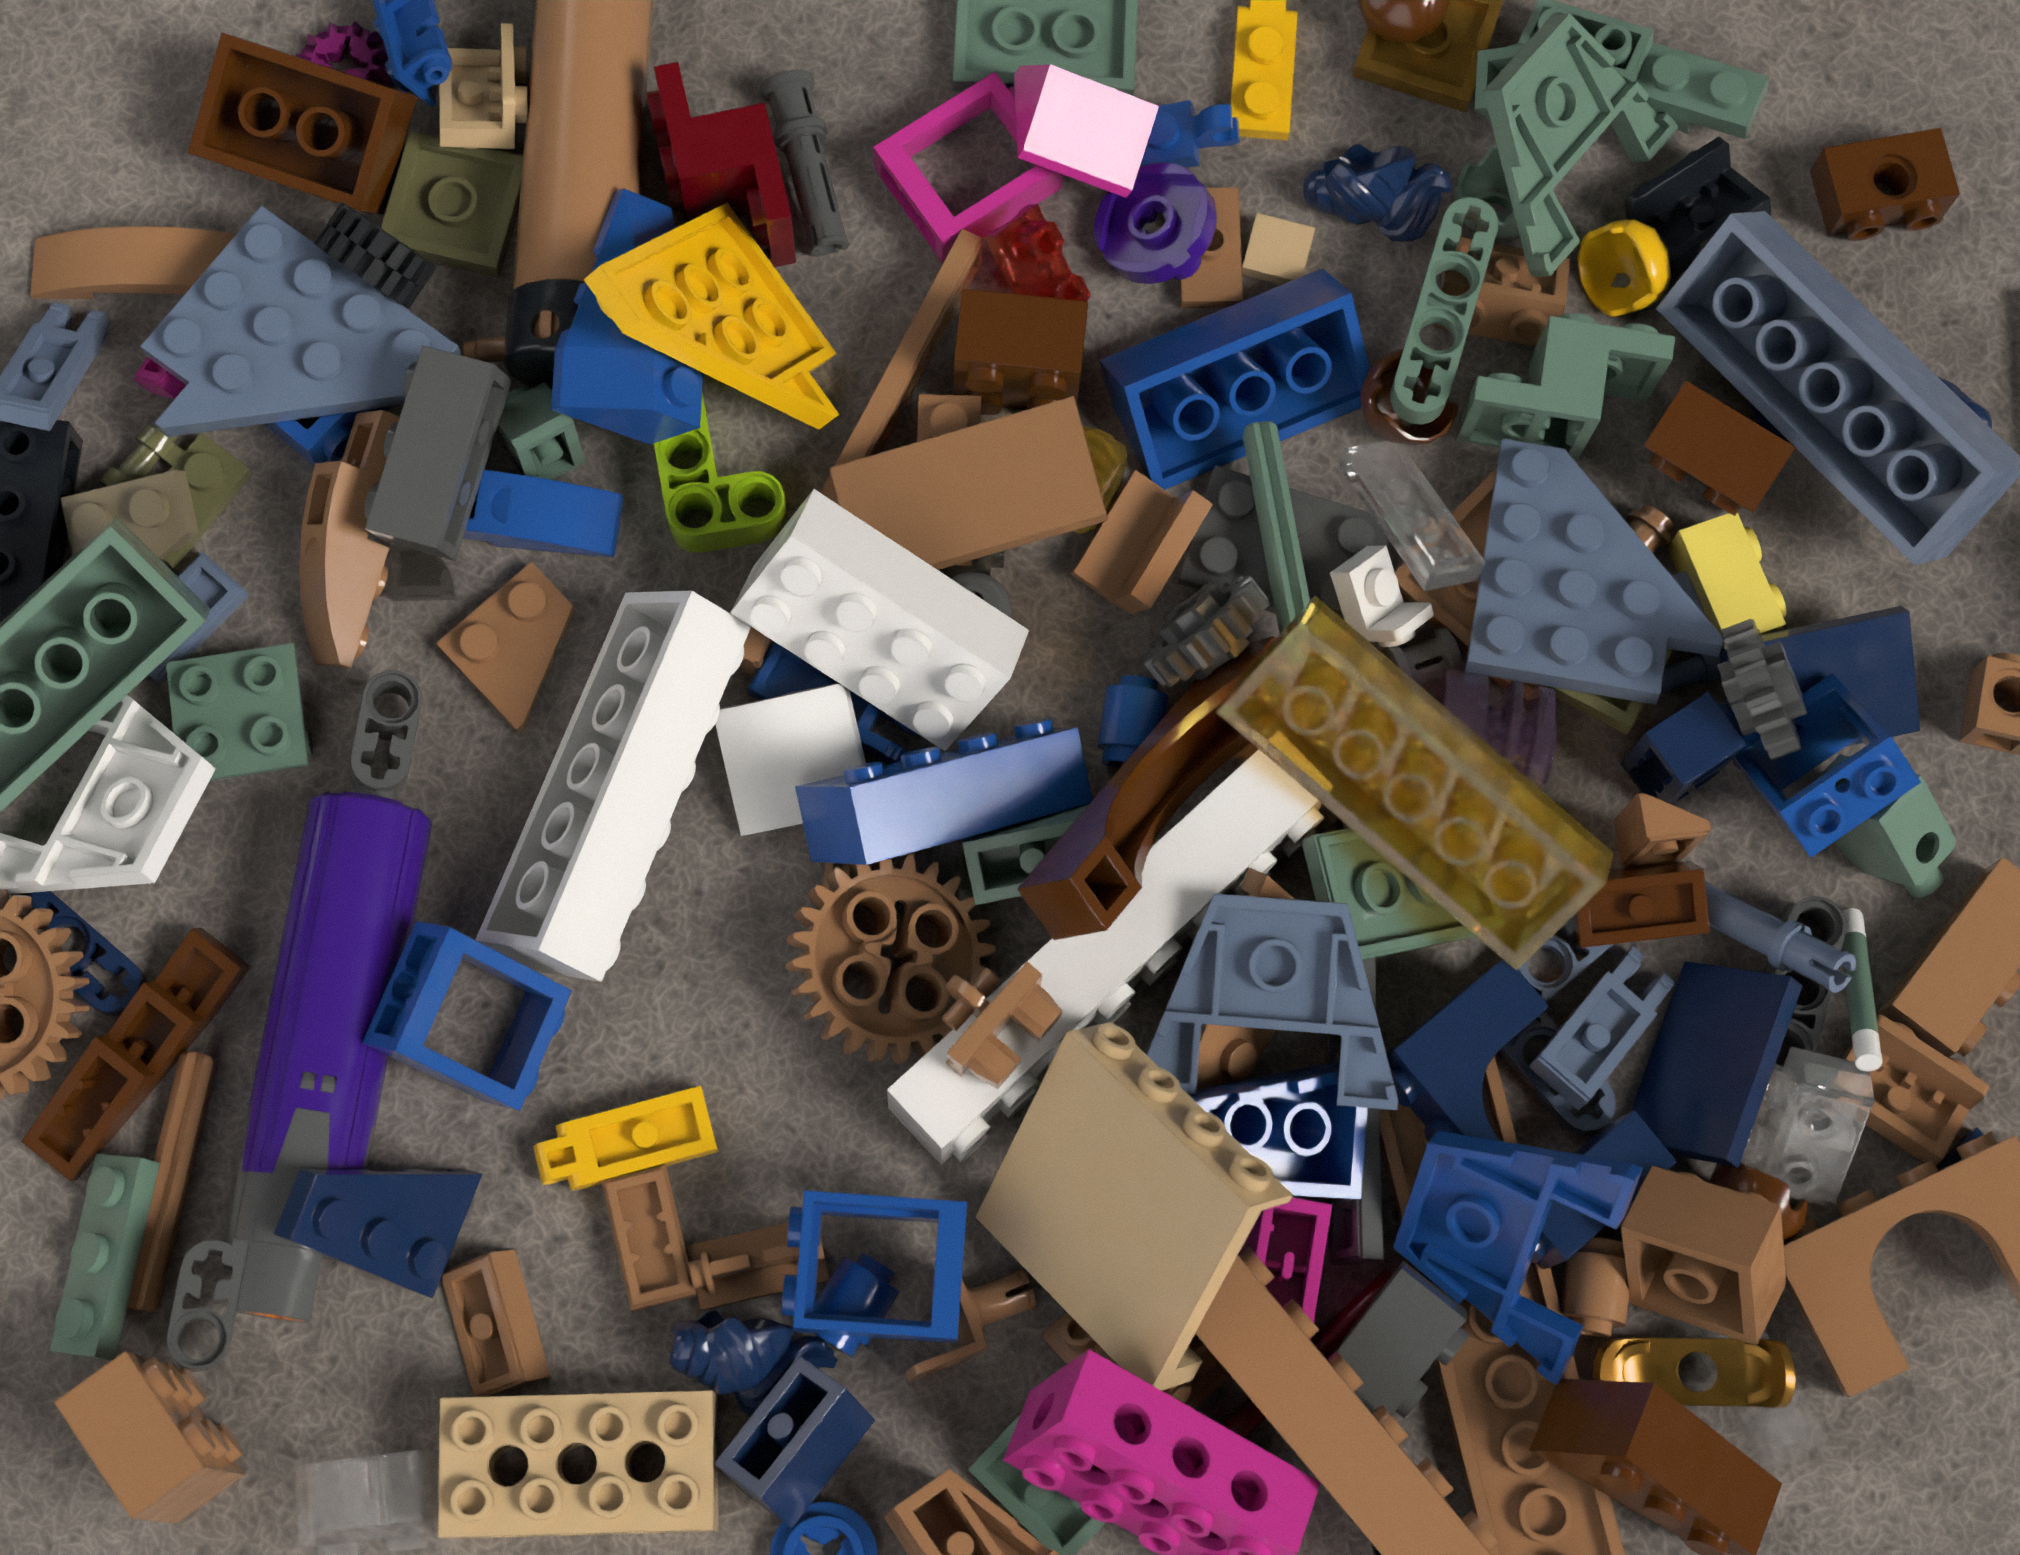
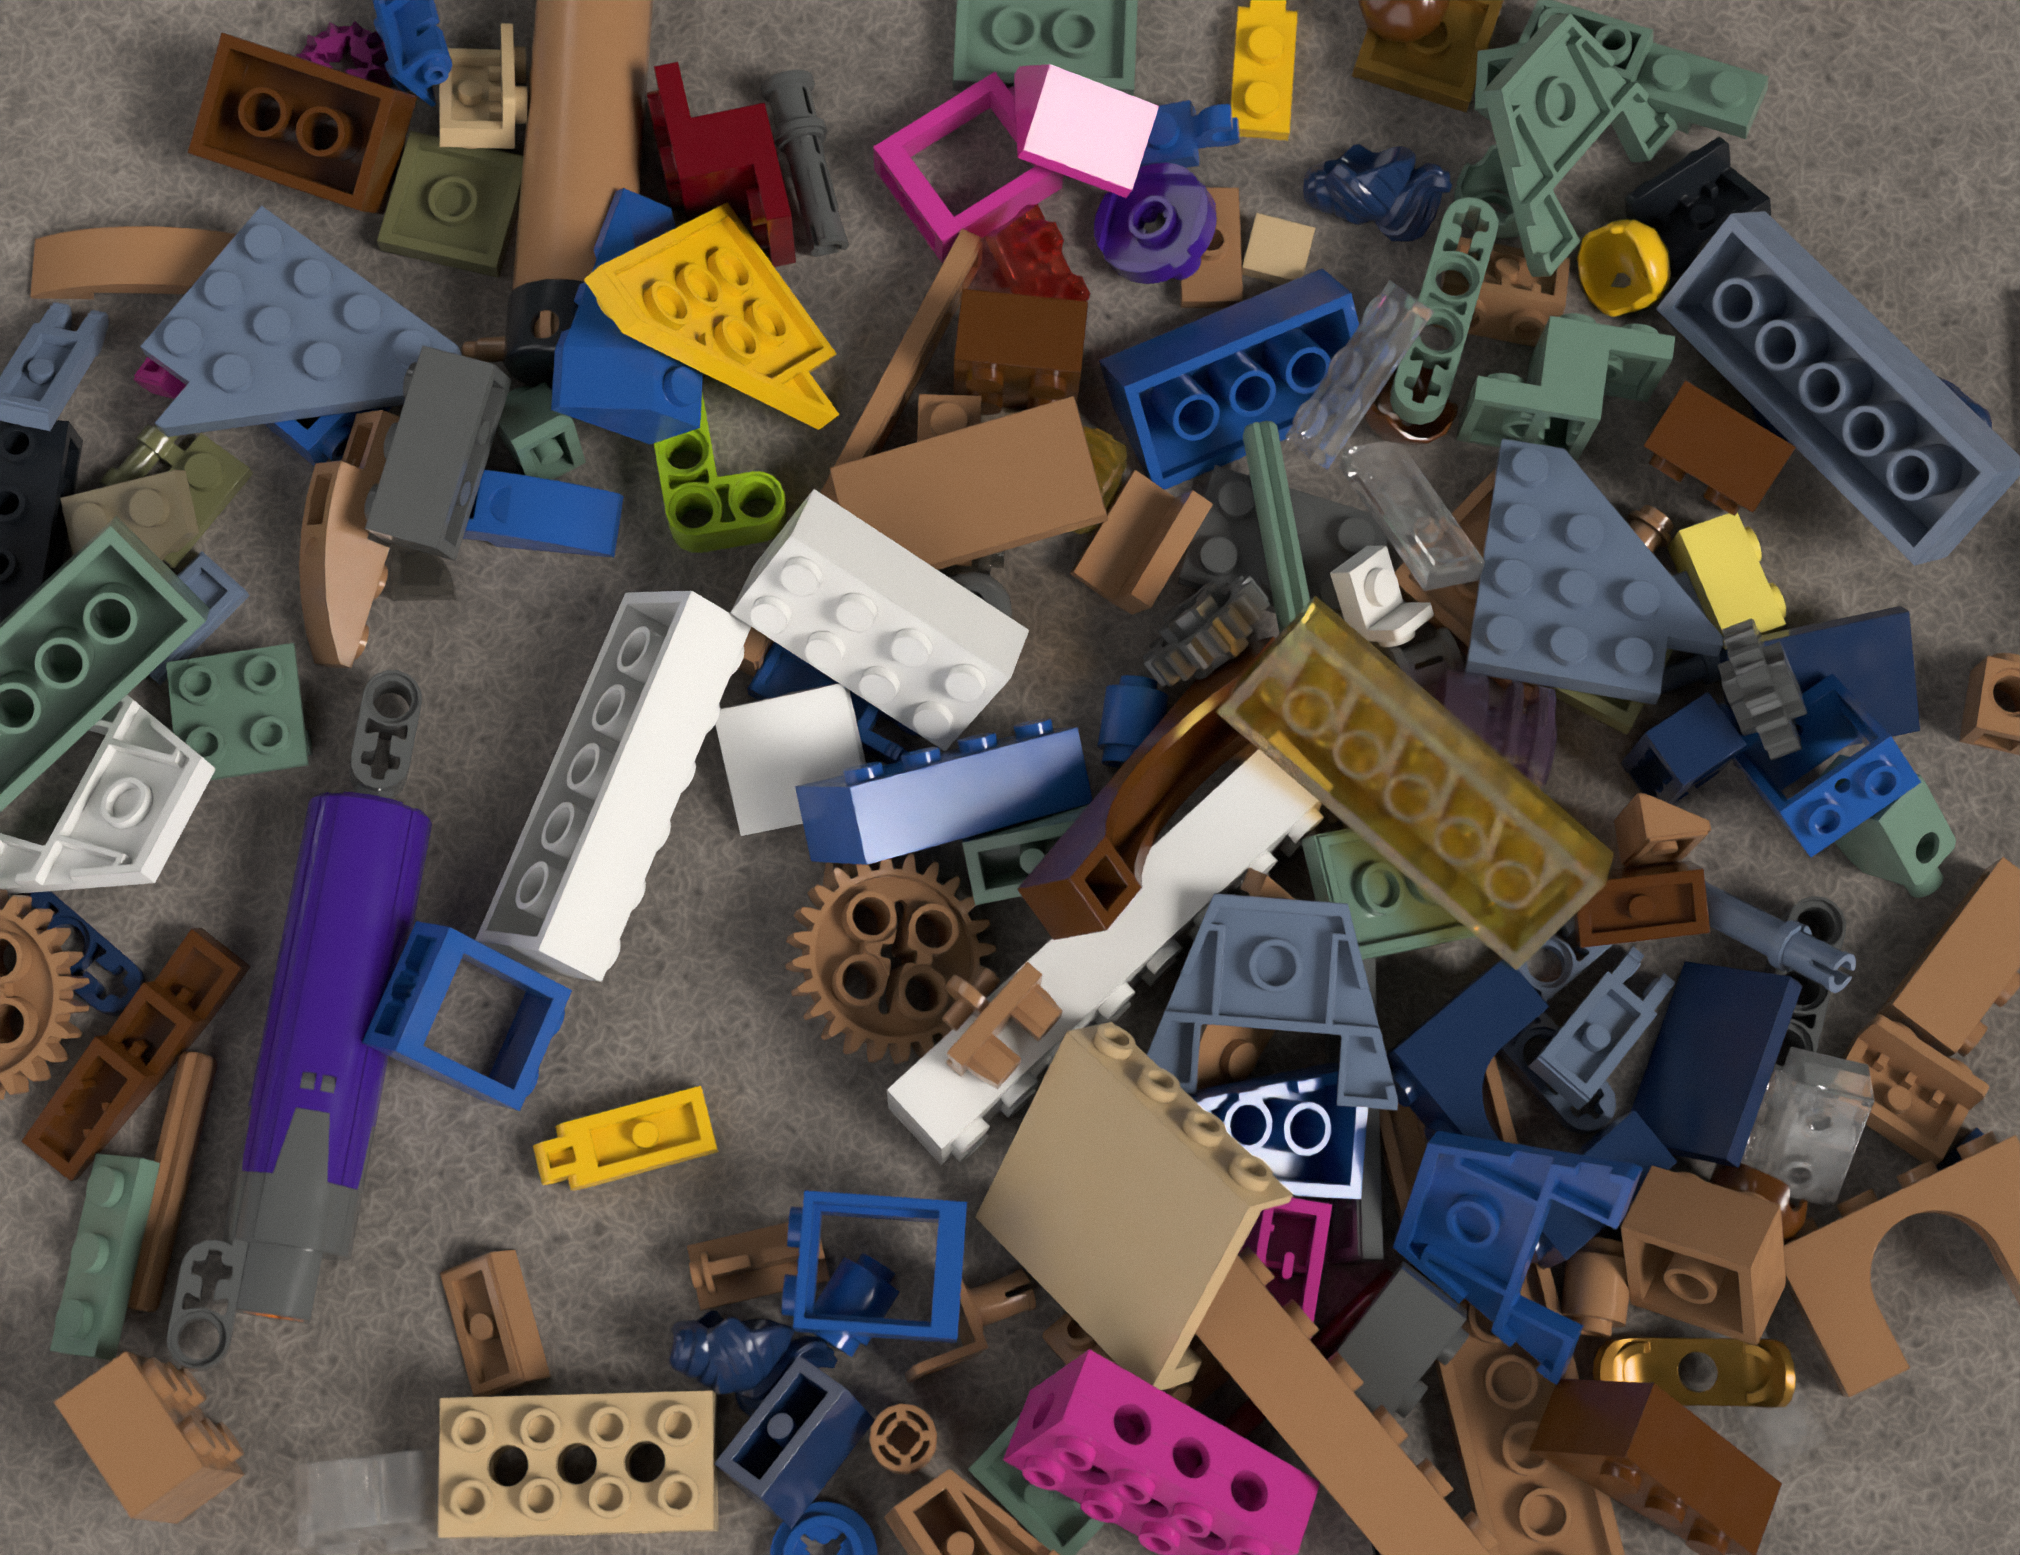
dark blue wing [273,1169,483,1299] -> none
black tyre [314,202,437,309] -> none
medium nougat wing [436,561,575,734] -> none
medium nougat plate [601,1165,697,1312] -> none
reddish brown brick [1810,128,1960,241] -> none
sand green bar [1841,908,1882,1071] -> none
none -> medium nougat wheel [870,1404,937,1475]
none -> clear plate [1285,280,1434,469]

